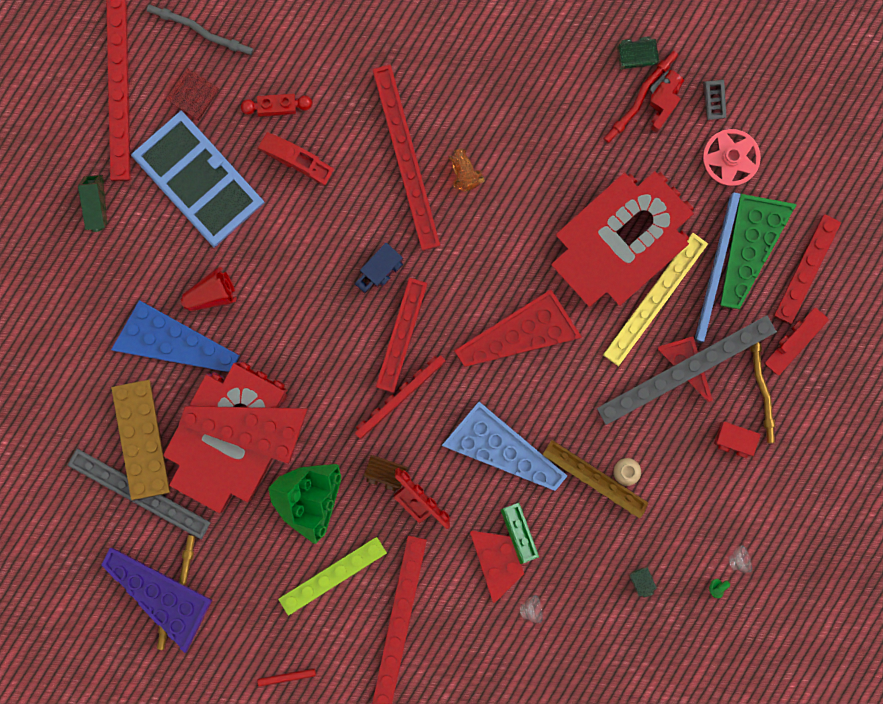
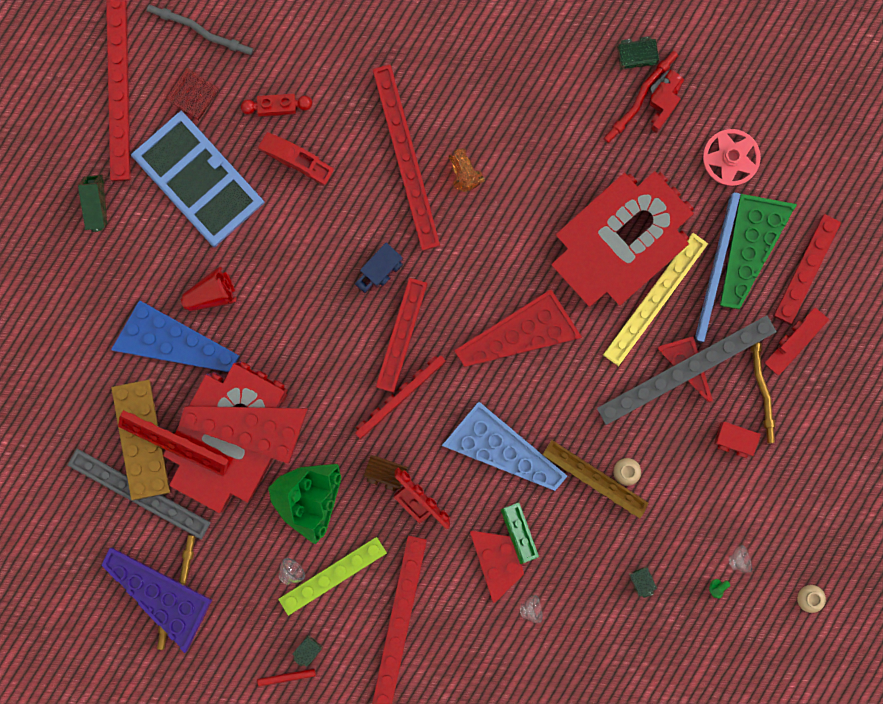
dark grey slope [703,80,726,120] -> none
none -> red plate [118,410,229,476]
none -> clear piece [278,558,305,585]
none -> clear green brick [292,635,323,667]
none -> tan piece [797,585,826,613]

